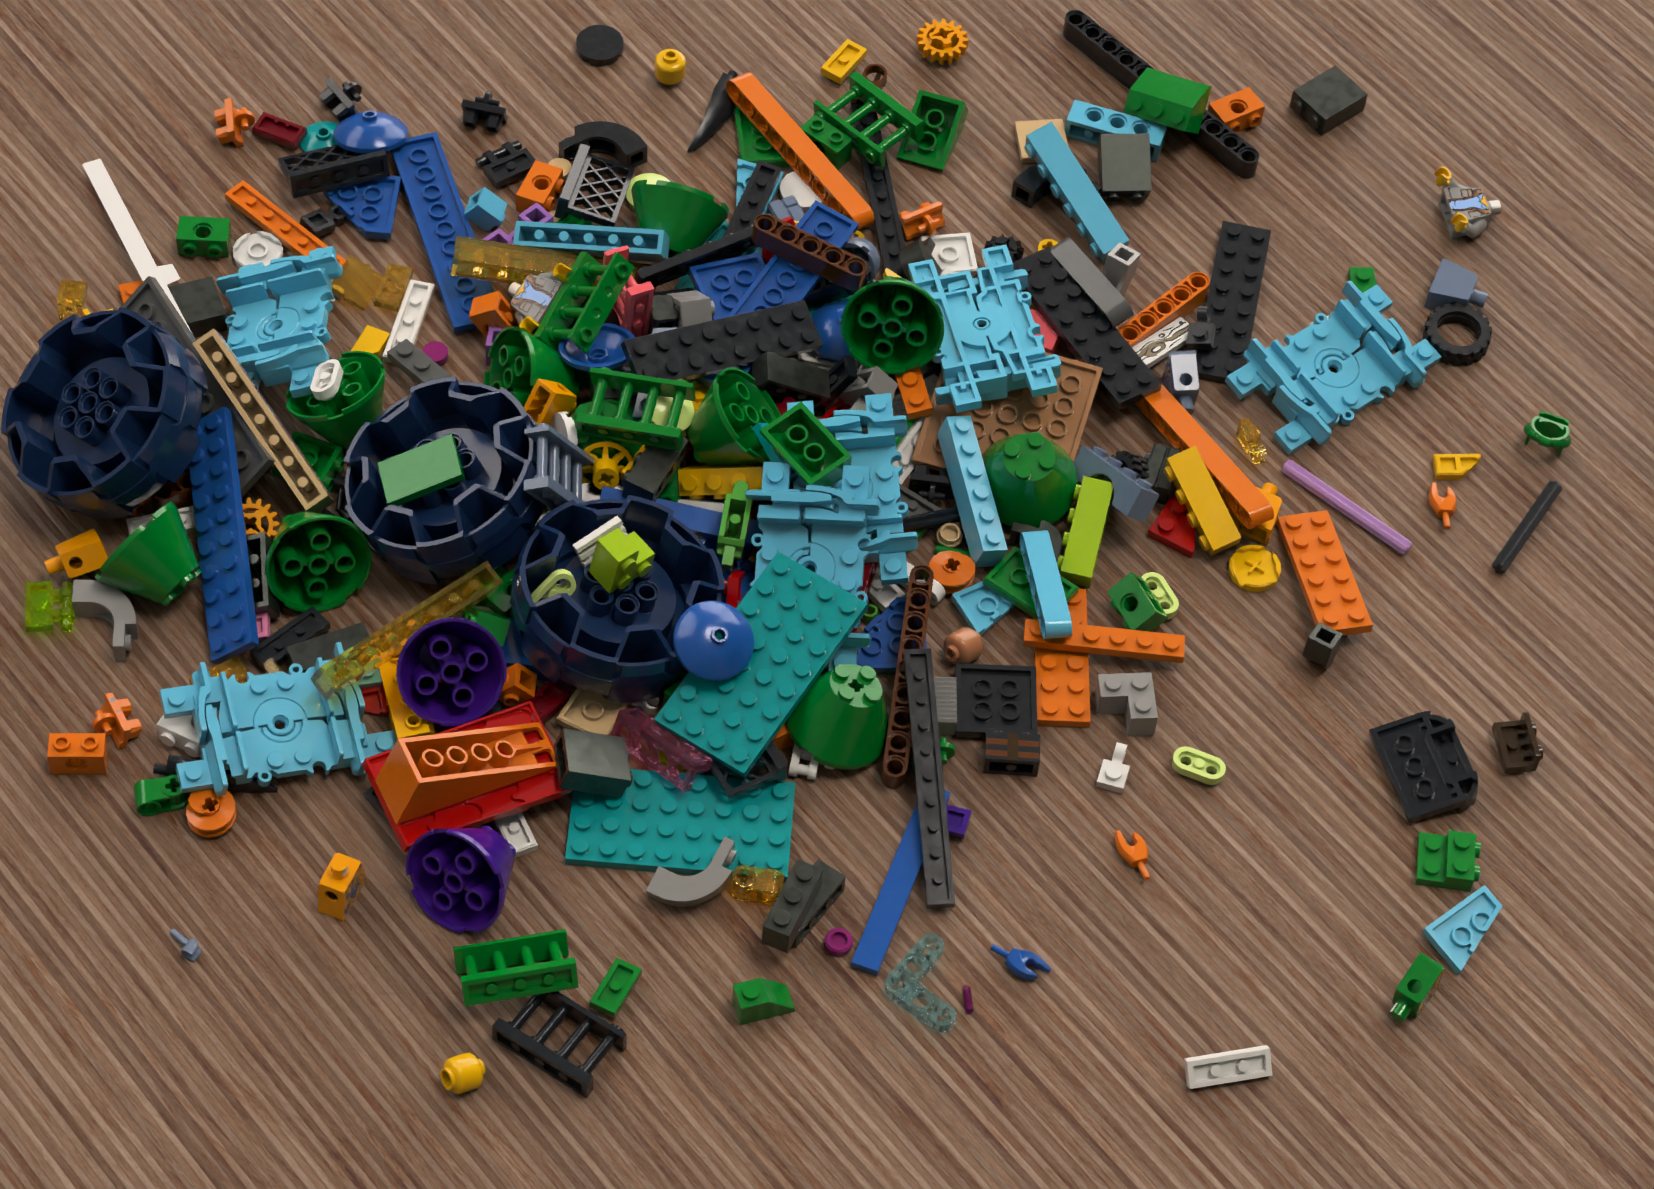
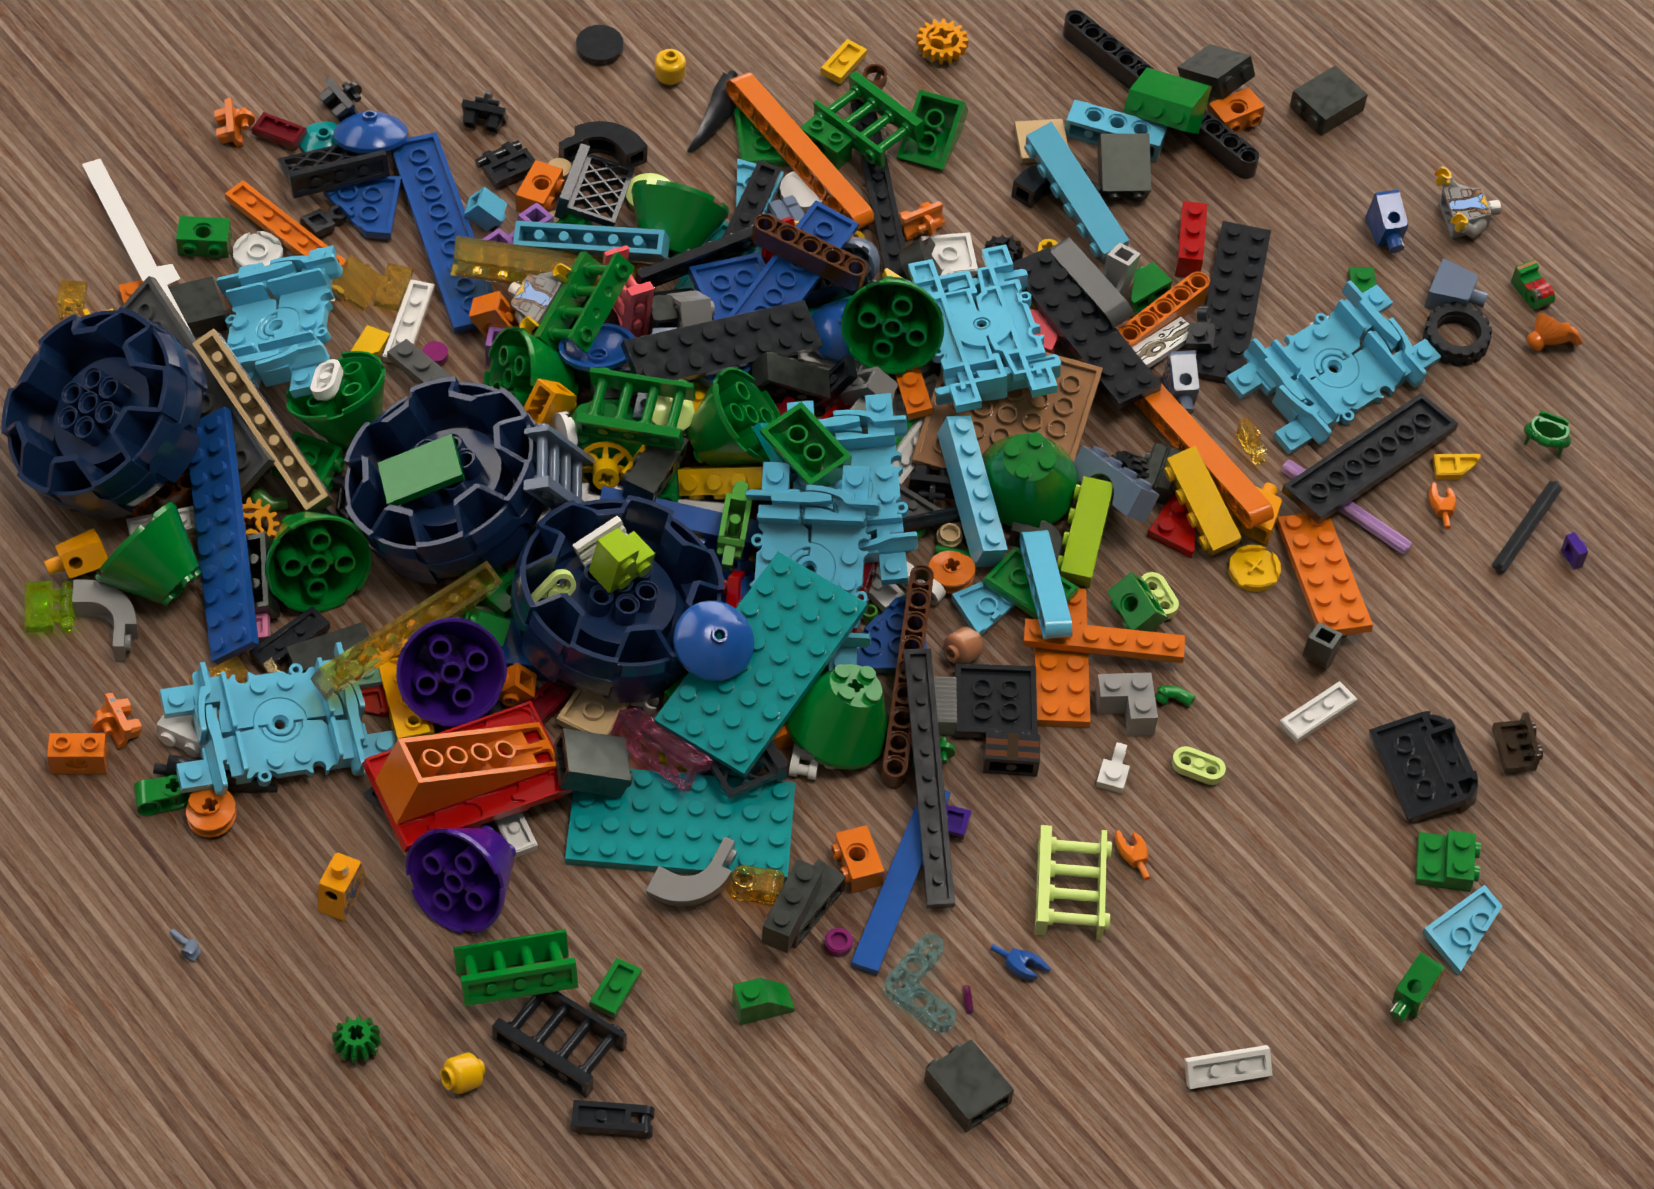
none -> bright green arm [250,488,288,512]
none -> green gear [332,1014,382,1065]
none -> black plate [571,1100,655,1139]
none -> orange brick [831,825,885,893]
none -> pearl dark grey brick [924,1039,1014,1133]
none -> yellowish green fence [1035,825,1112,940]
none -> green slope [1129,262,1173,319]
none -> green arm [1155,685,1196,707]
none -> red arch [1175,201,1207,278]
none -> pearl dark grey brick [1177,44,1255,99]
none -> white tile [1279,681,1358,744]
none -> black plate [1281,393,1459,524]
none -> blue torso [1365,189,1408,253]
none -> green leg [1511,259,1555,310]
none -> orange hair [1526,312,1583,352]
none -> dark purple plate [1561,532,1588,570]

